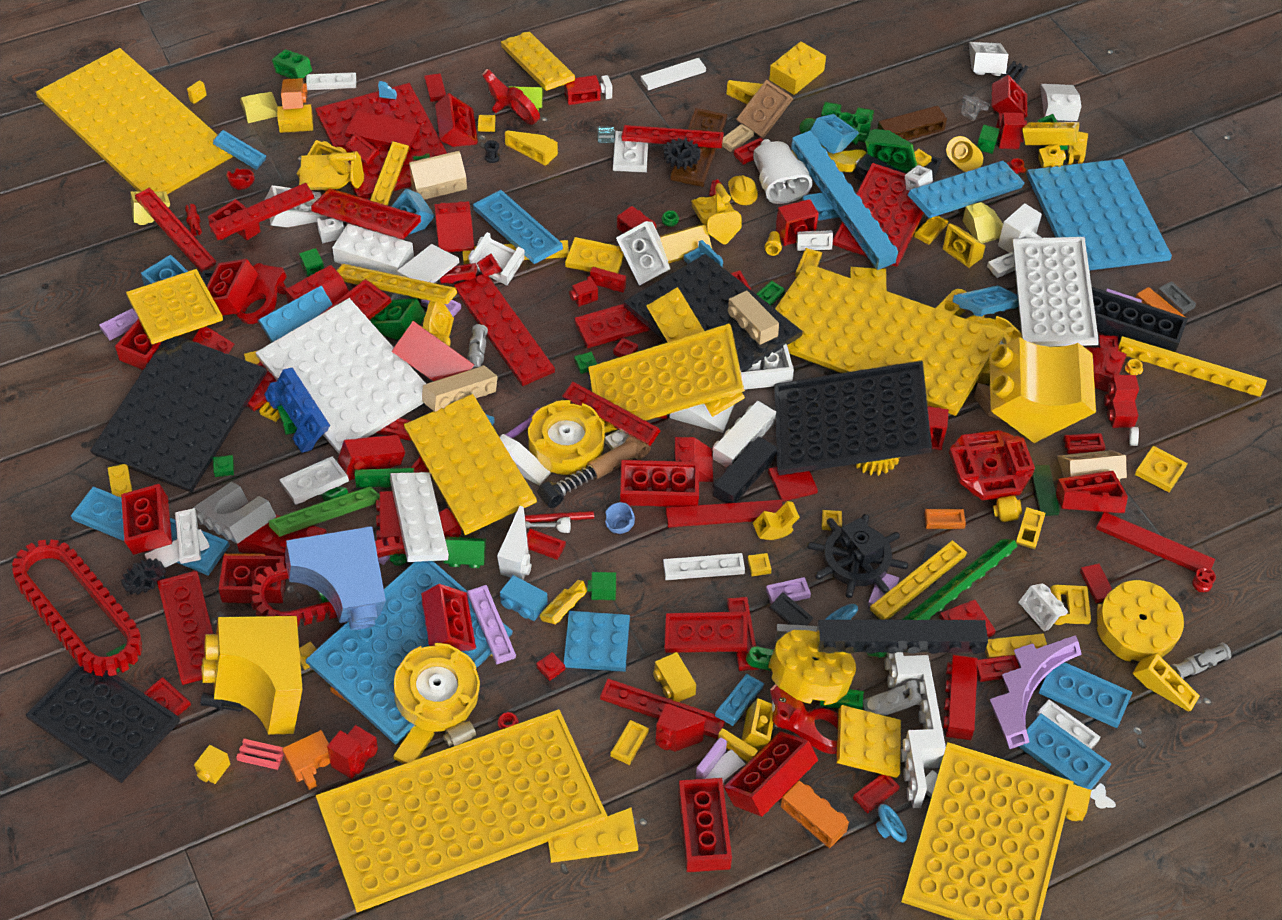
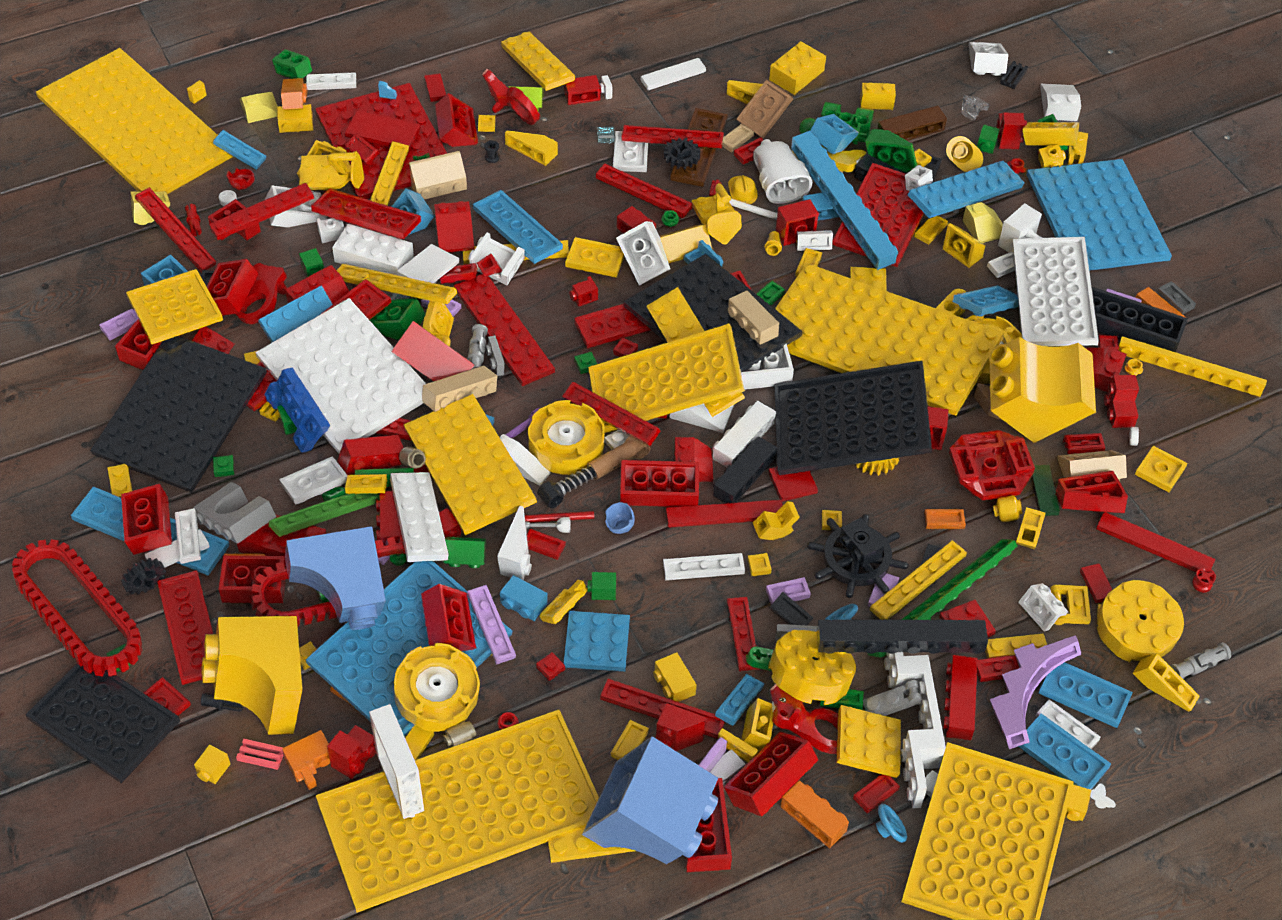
red plate [590,267,626,293] -> none
red plate [665,612,748,653] -> none
red slope [991,75,1028,118] -> none
none -> white tile [219,190,237,206]
none -> yellow plate [345,474,387,494]
none -> white window [369,704,424,819]
none -> dark tan brick [399,446,426,469]
none -> light grey plate [485,336,504,376]
none -> medium blue brick [582,736,718,864]
none -> red plate [596,164,693,218]
none -> white bar [729,199,777,220]
none -> yellow brick [860,83,896,110]

